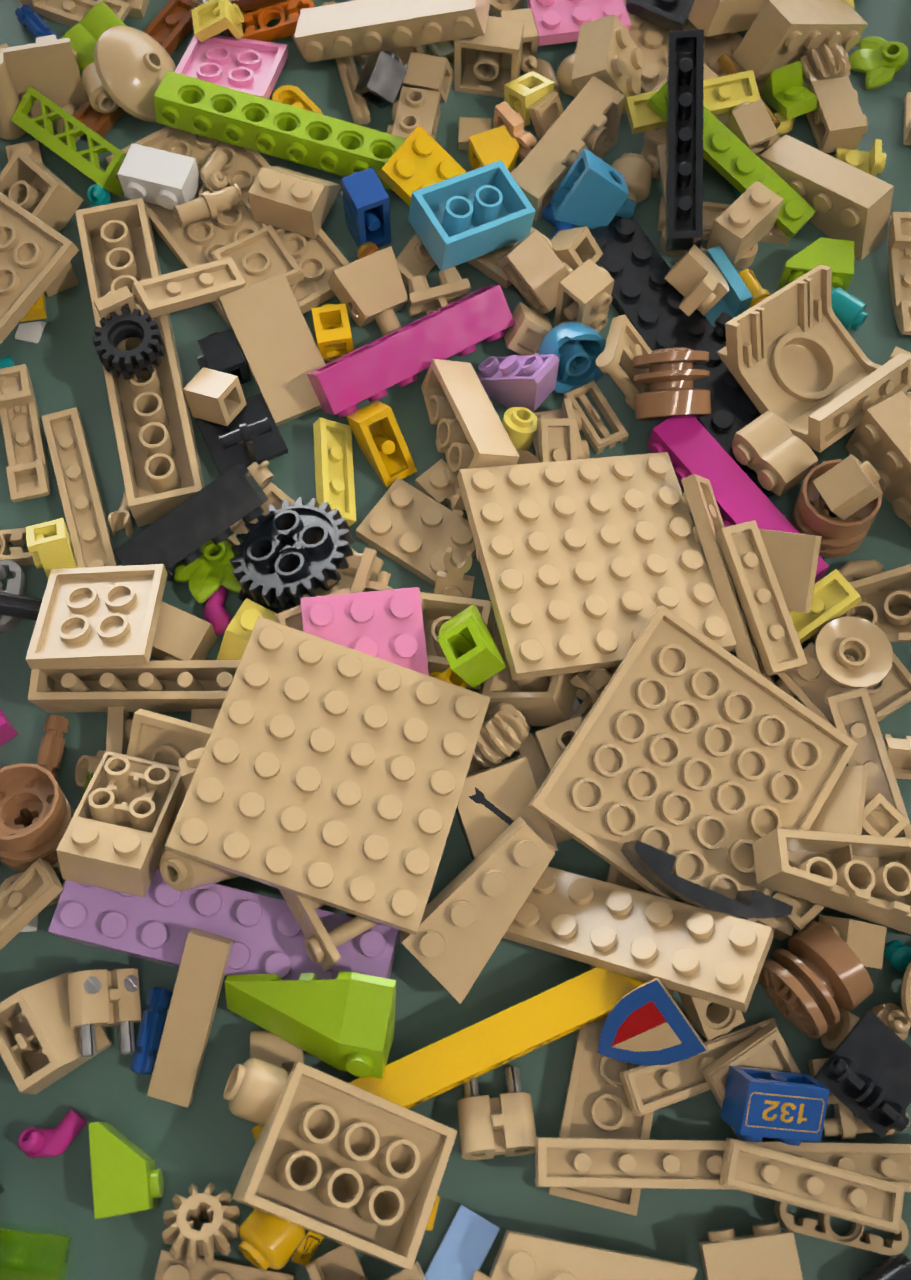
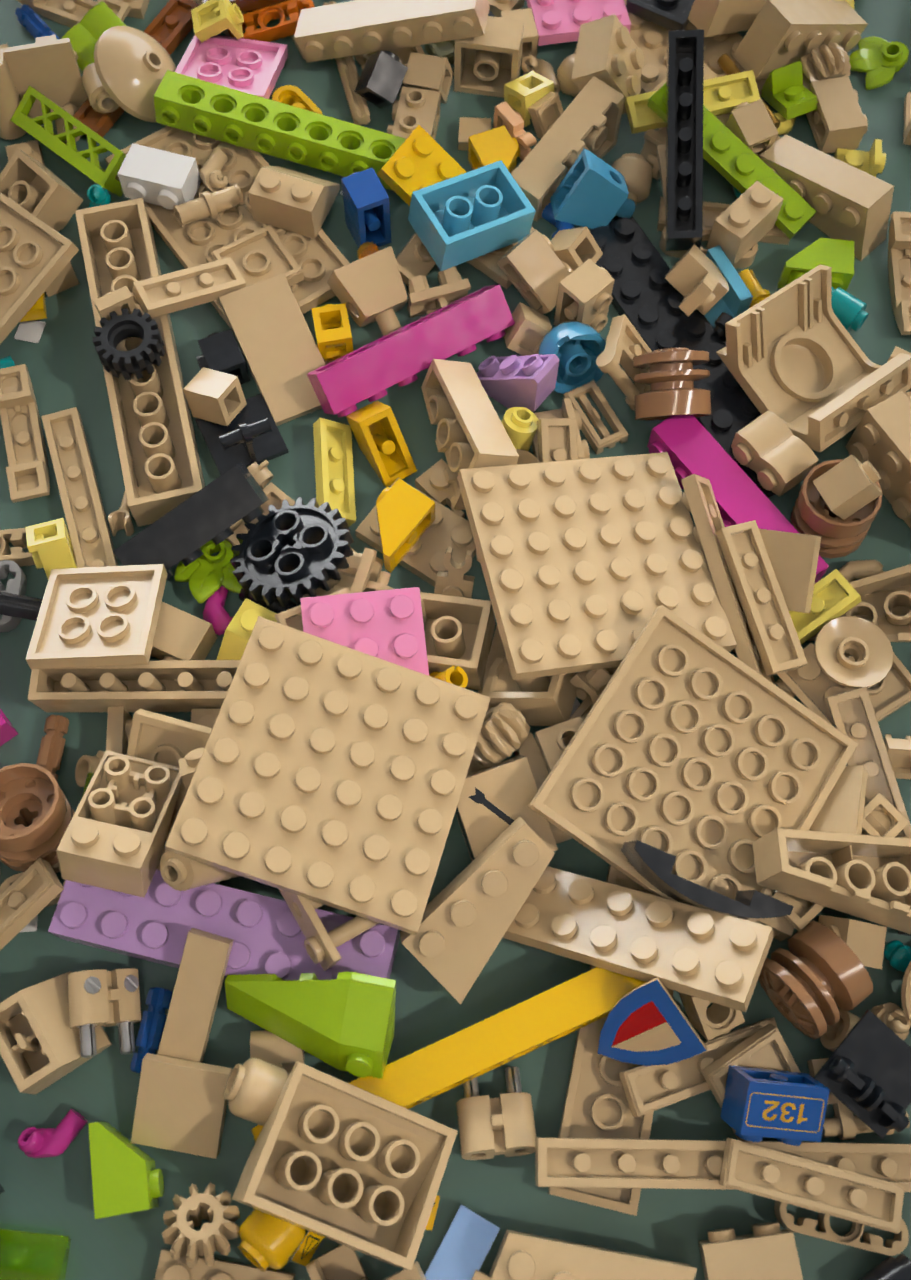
lime slope [438,604,507,688] -> none
none -> tan tile [131,1053,232,1159]
none -> yellow slope [376,478,435,573]

